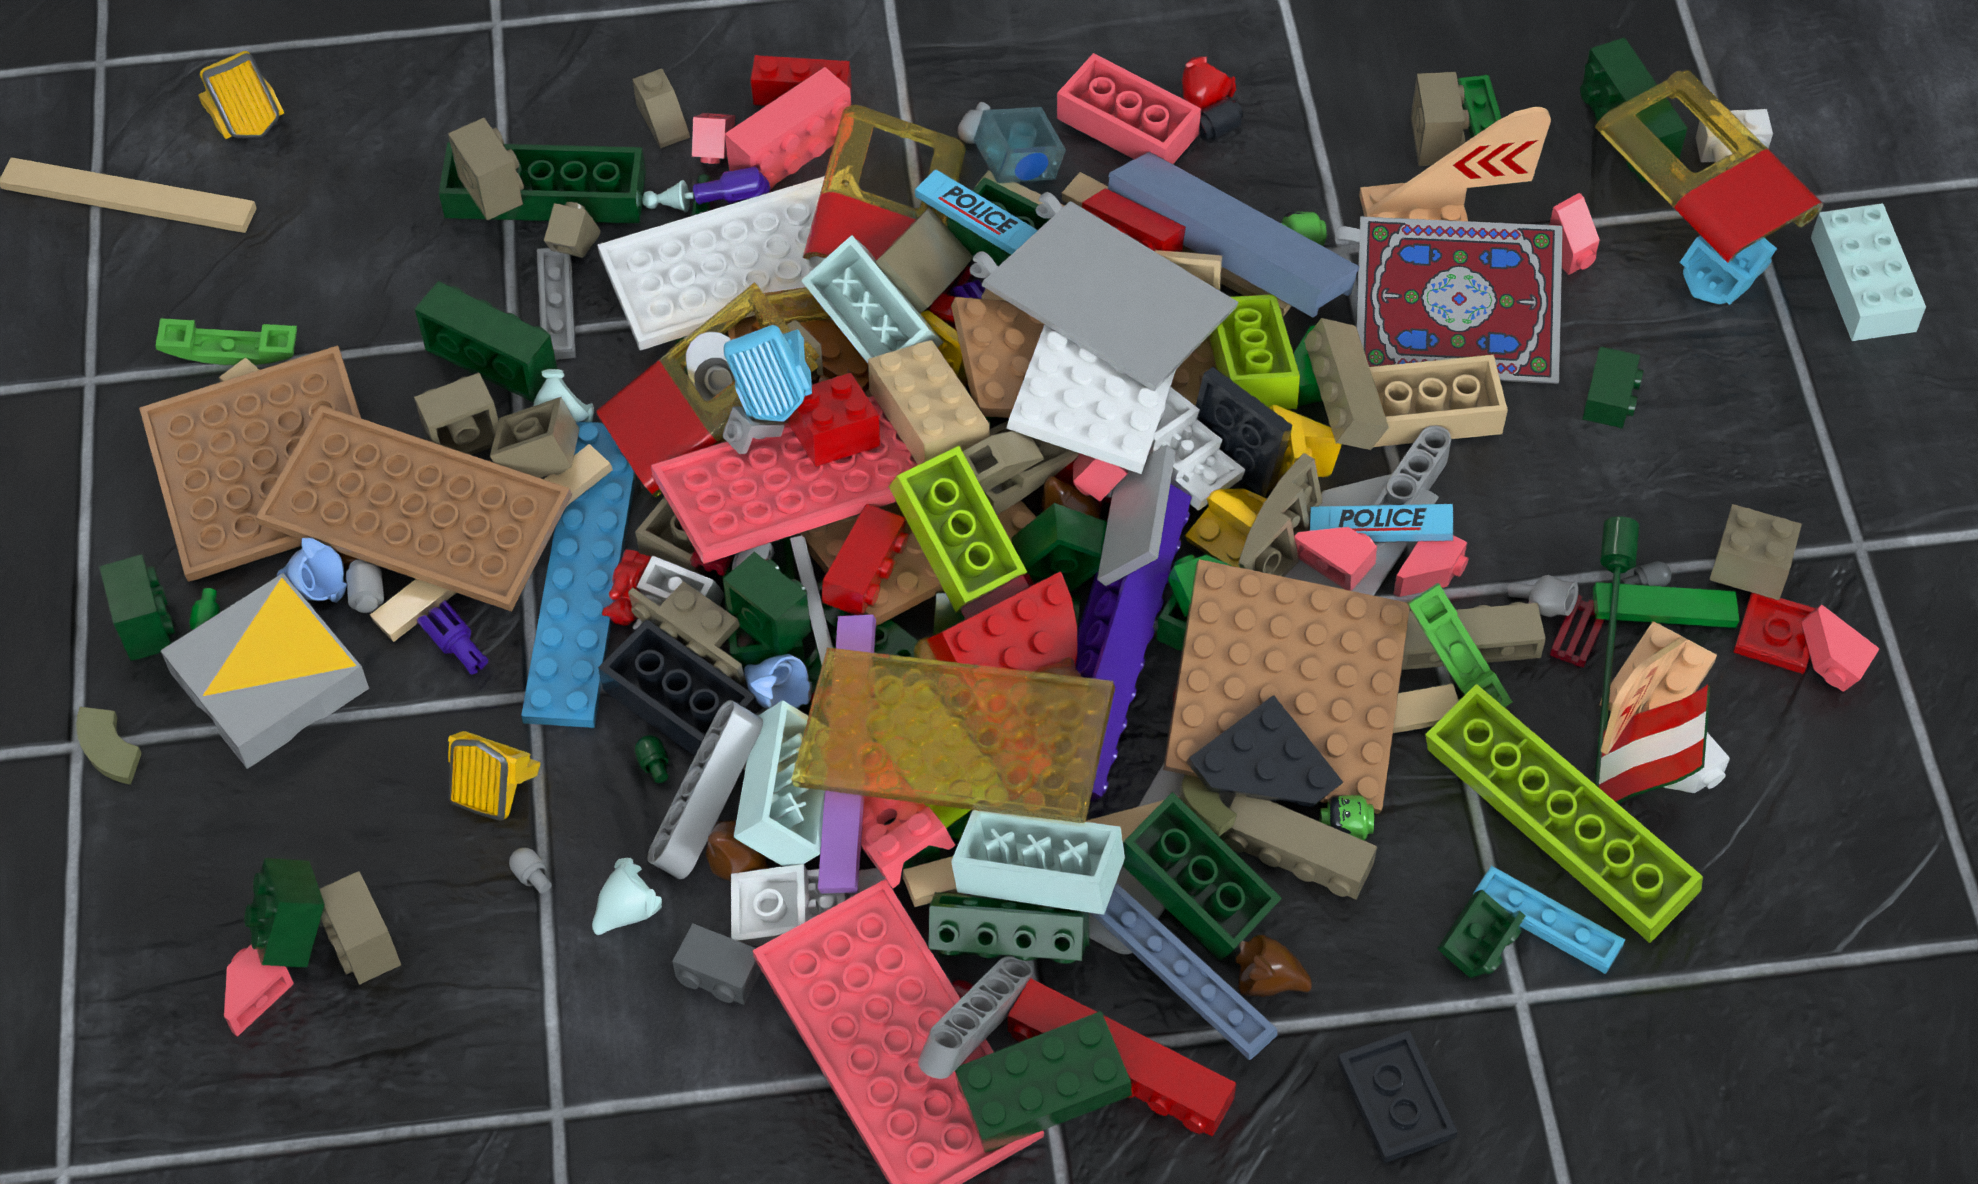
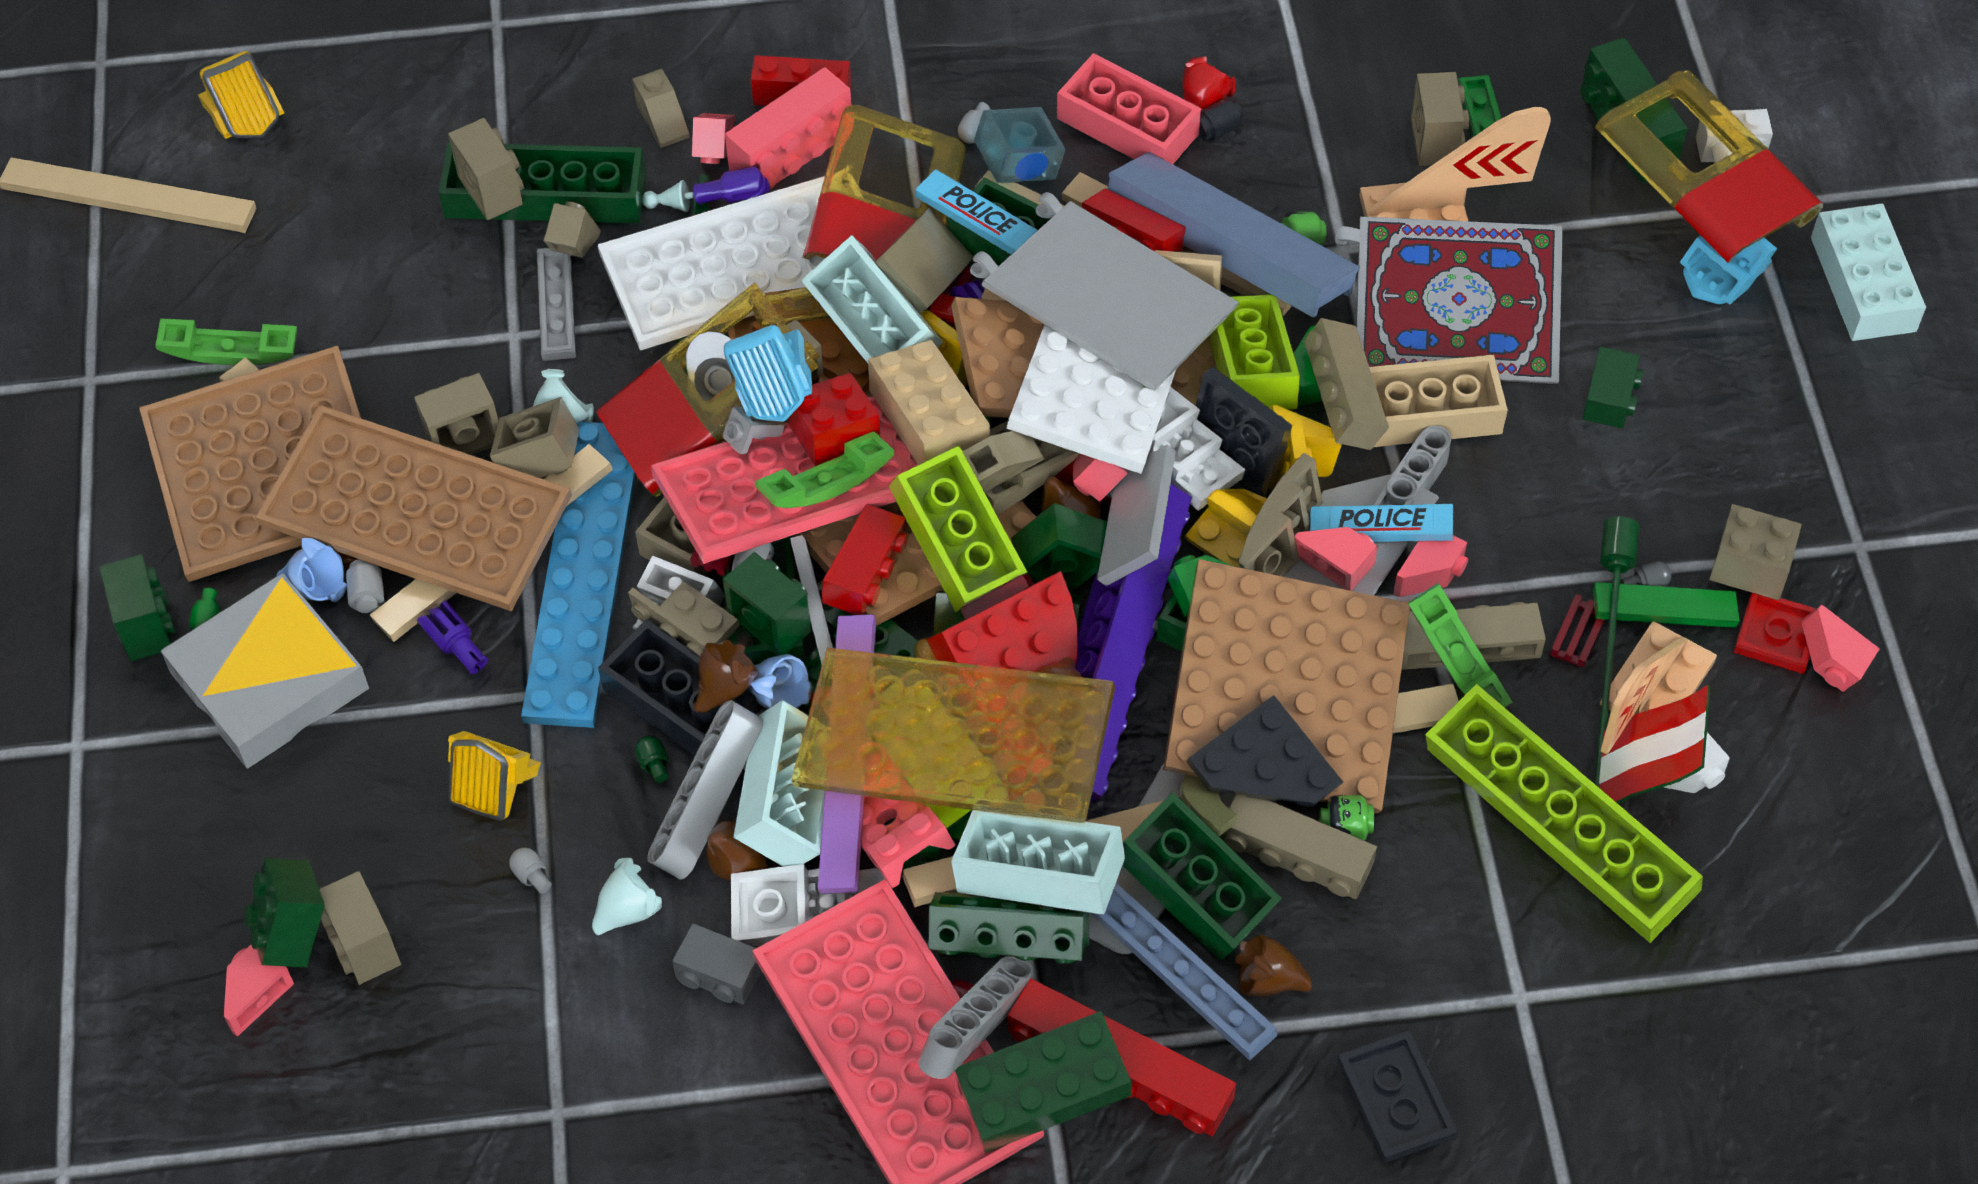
olive tile [76,707,142,785] -> none
dark green brick [415,281,558,403] -> none
red animal [602,549,651,626] -> none
dark green bracket [1437,890,1526,978] -> none
medium azure tile [1473,865,1625,974] -> none
light grey piece [1508,575,1578,617] -> none
coral slope [1549,193,1600,275] -> none
none -> reddish brown hat [694,640,758,712]
none -> bright green slope [755,431,894,508]

